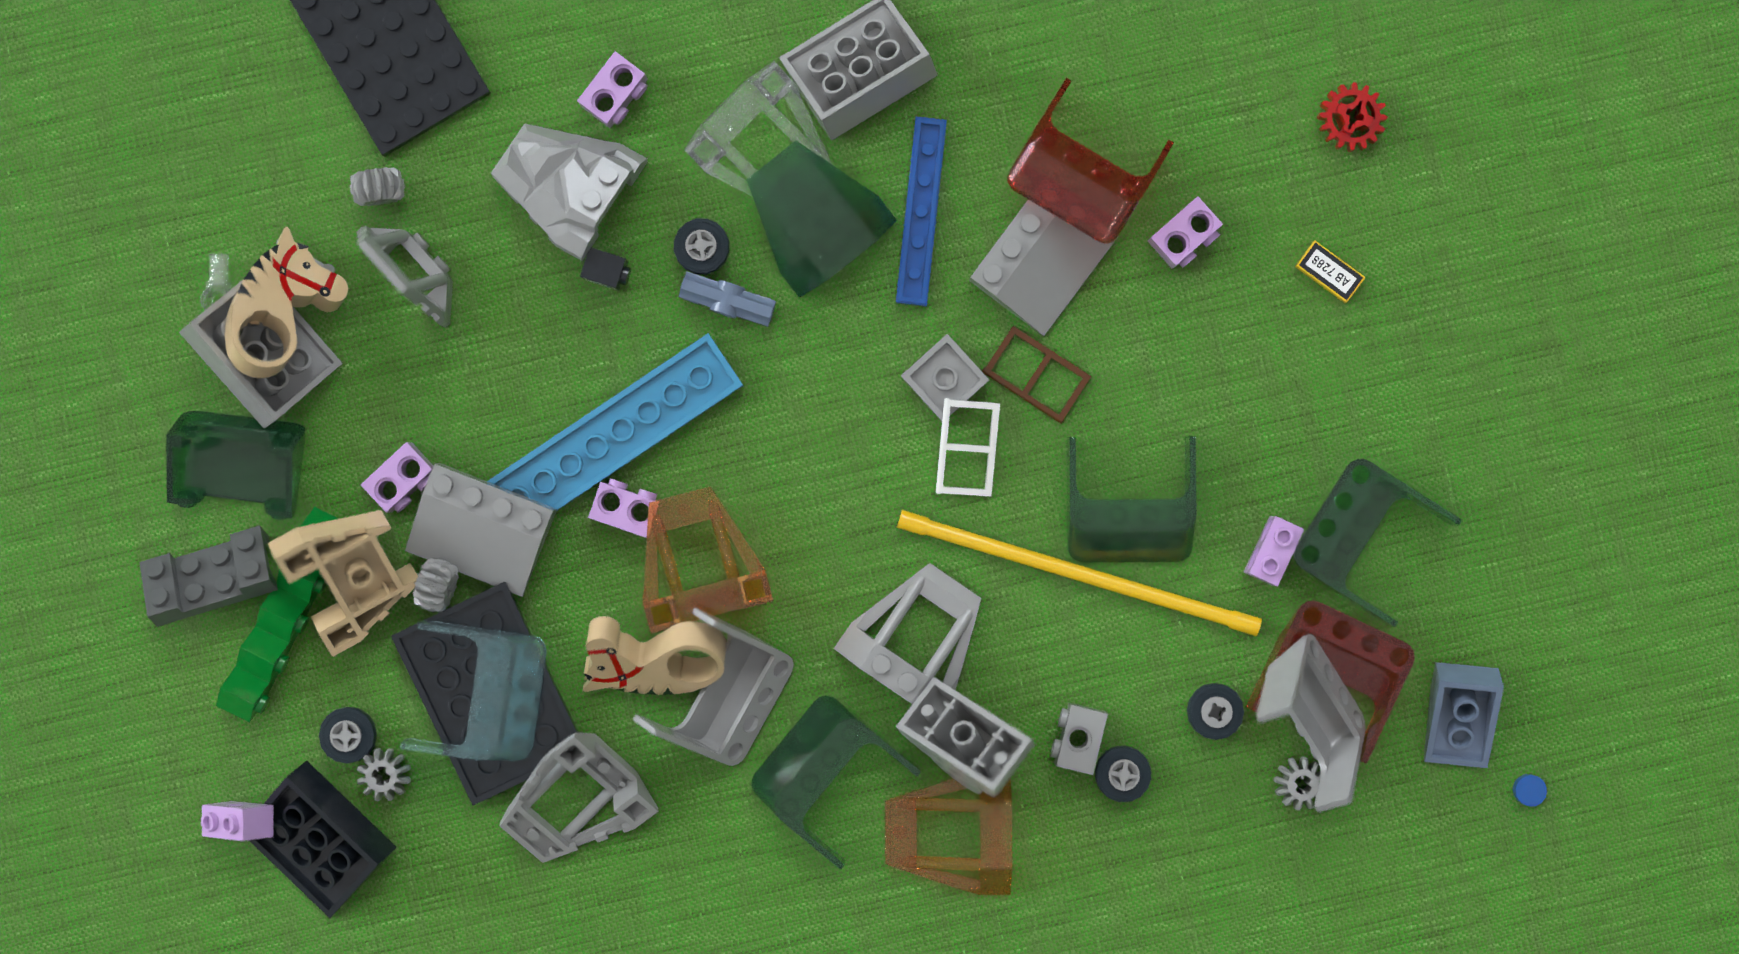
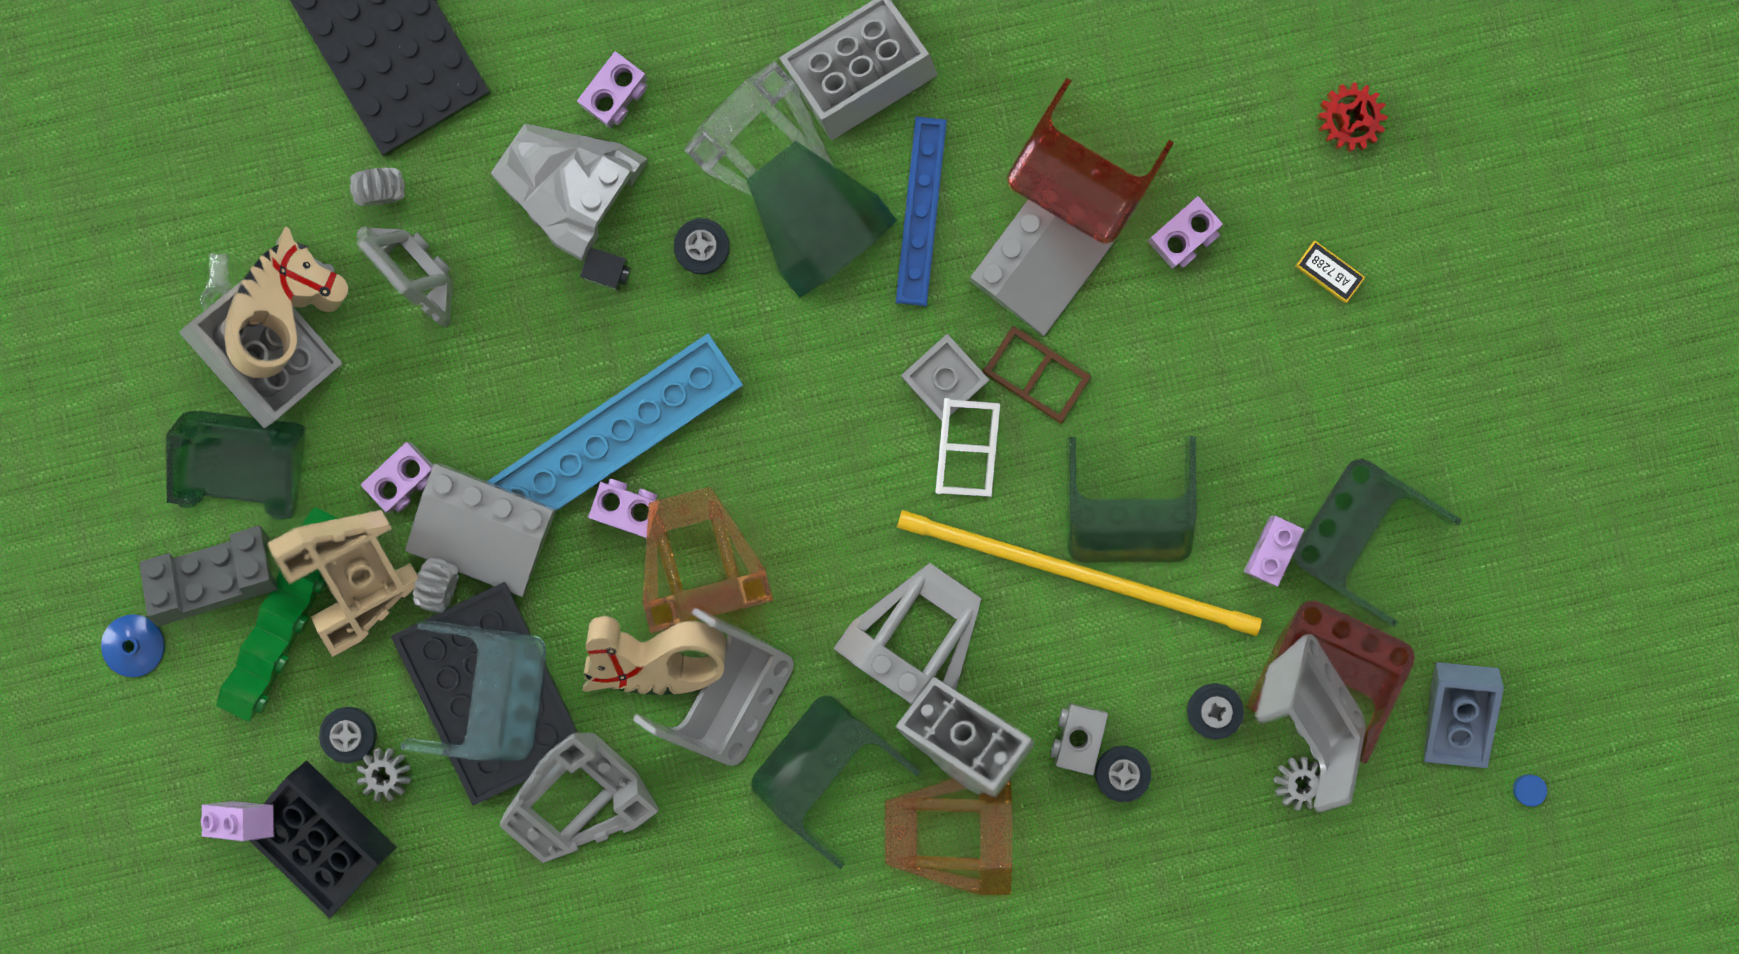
sand blue piece [678,272,776,327] -> none
none -> blue dish [101,615,165,677]

